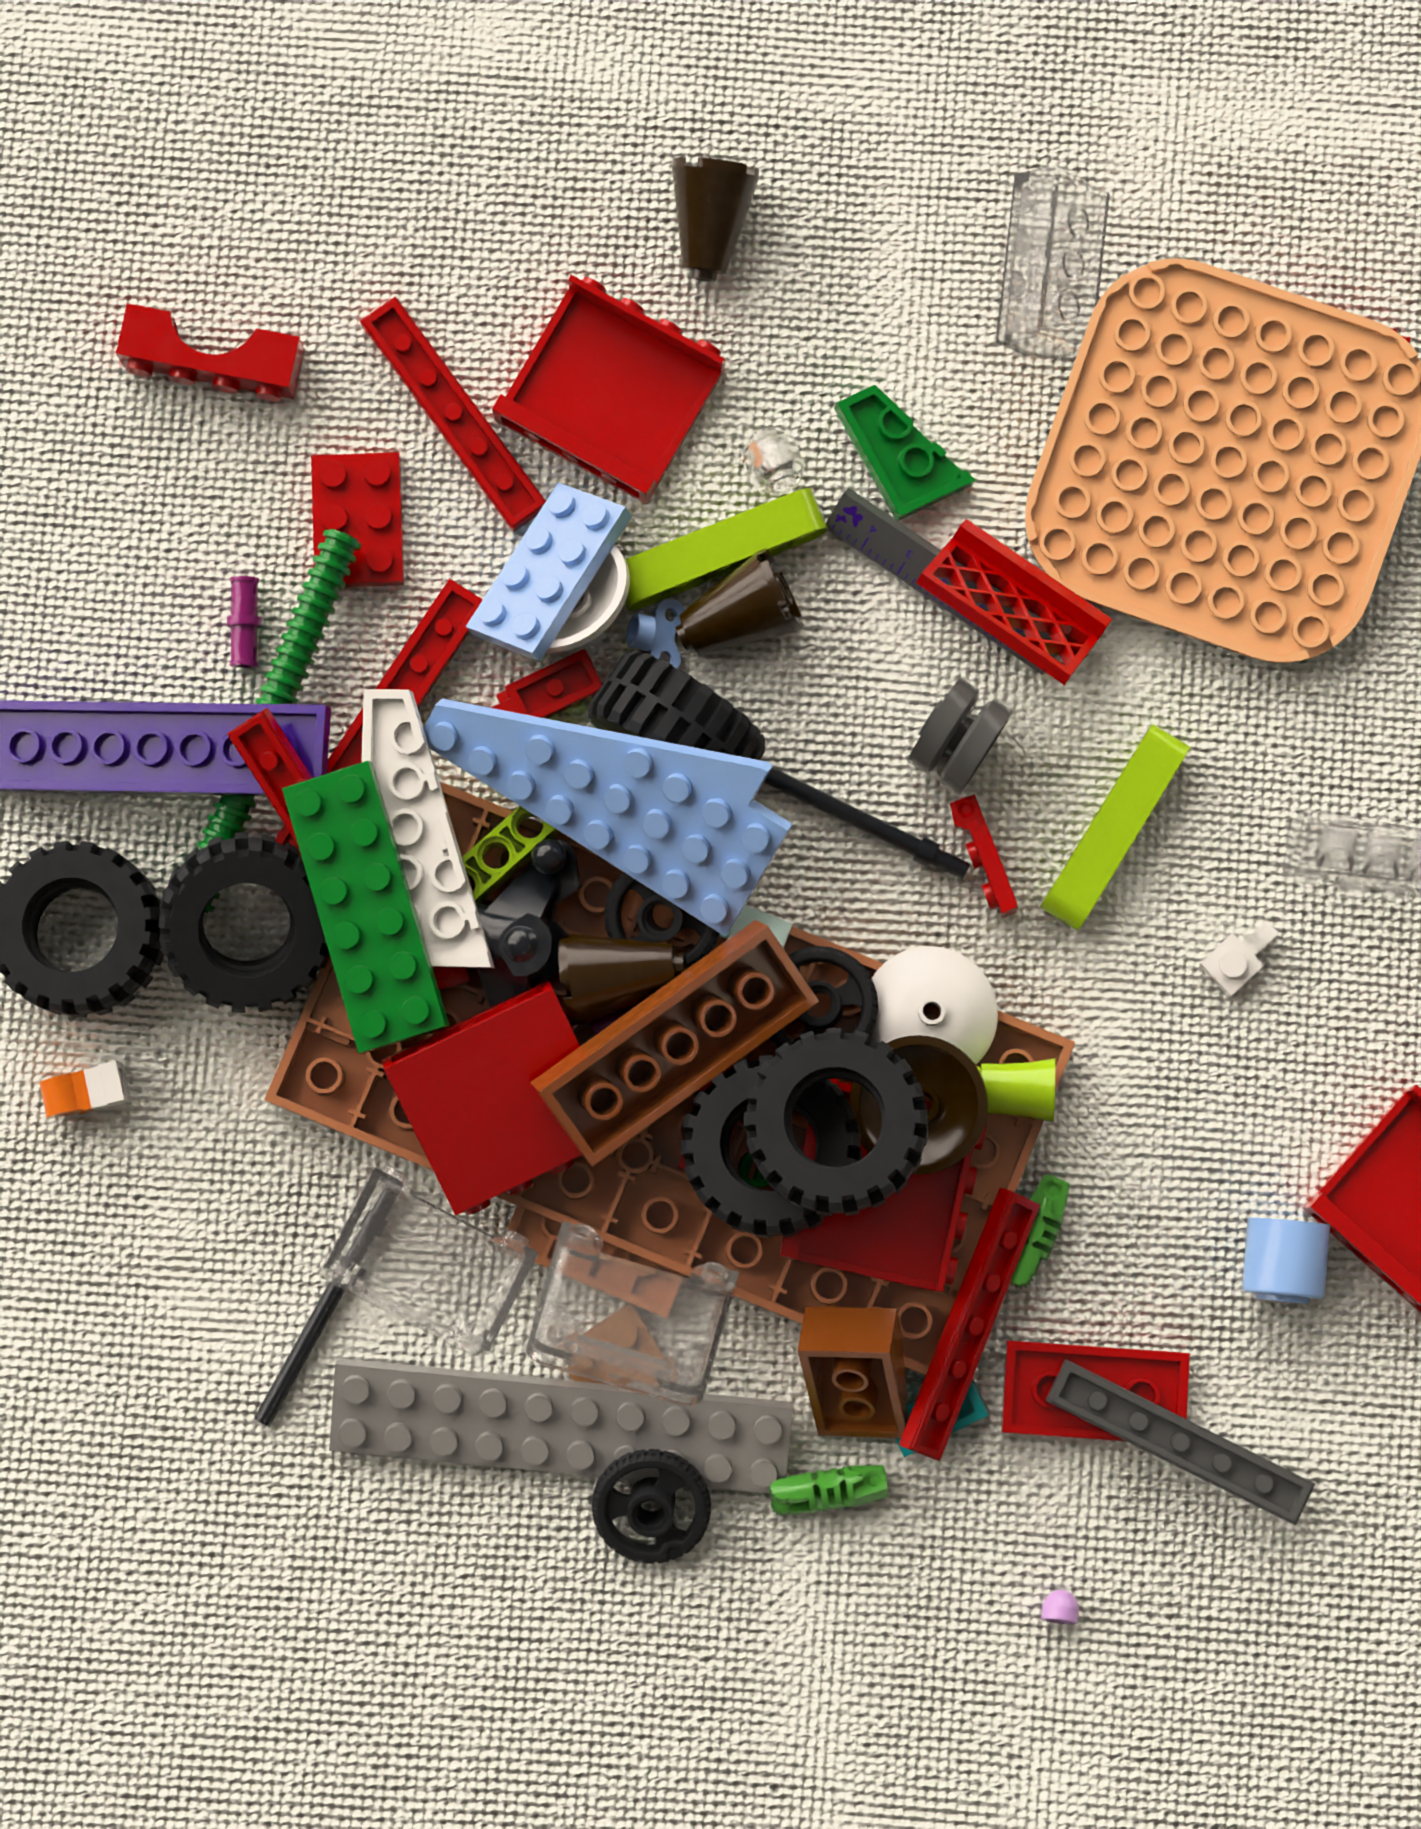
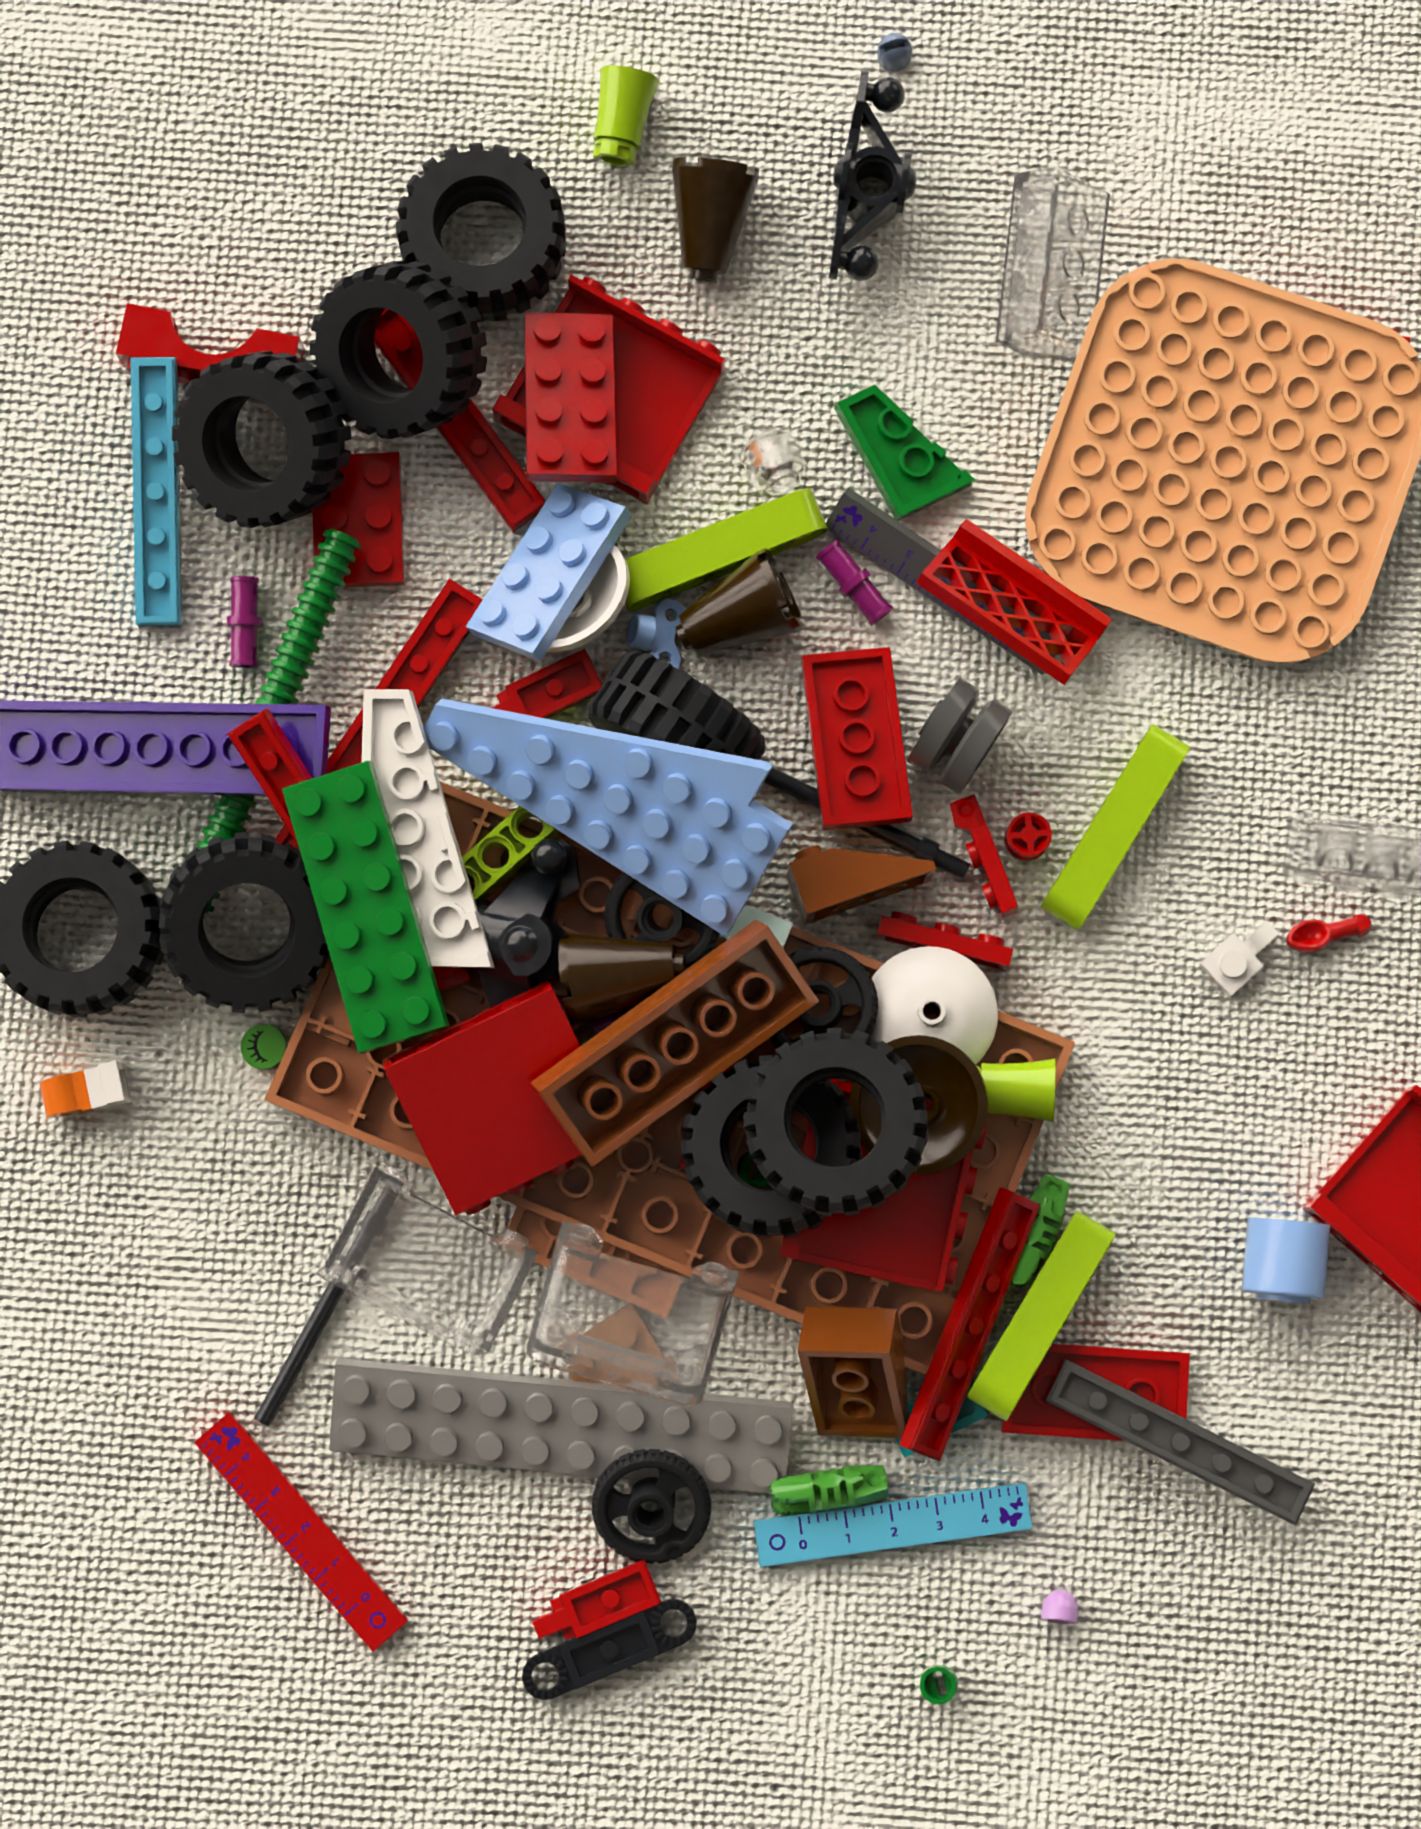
none -> medium azure tile [130,357,182,626]
none -> black tyre [172,351,352,528]
none -> red tile [194,1412,409,1652]
none -> bright green tile [241,1024,287,1070]
none -> black tyre [309,260,487,439]
none -> black tyre [396,143,567,323]
none -> black plate [522,1599,697,1700]
none -> red plate [524,312,617,483]
none -> red hinge [532,1559,662,1640]
none -> lime plant [593,65,660,167]
none -> medium azure tile [753,1482,1032,1567]
none -> dark orange slope [787,845,937,925]
none -> red plate [801,647,913,831]
none -> magenta pin [816,539,893,626]
none -> black piece [829,70,916,281]
none -> red plate [875,911,1013,971]
none -> sand blue hinge [877,33,912,72]
none -> green hinge [920,1665,958,1704]
none -> lime beam [967,1211,1117,1421]
none -> red wheel [1004,812,1052,861]
none -> red piece [1286,914,1372,953]

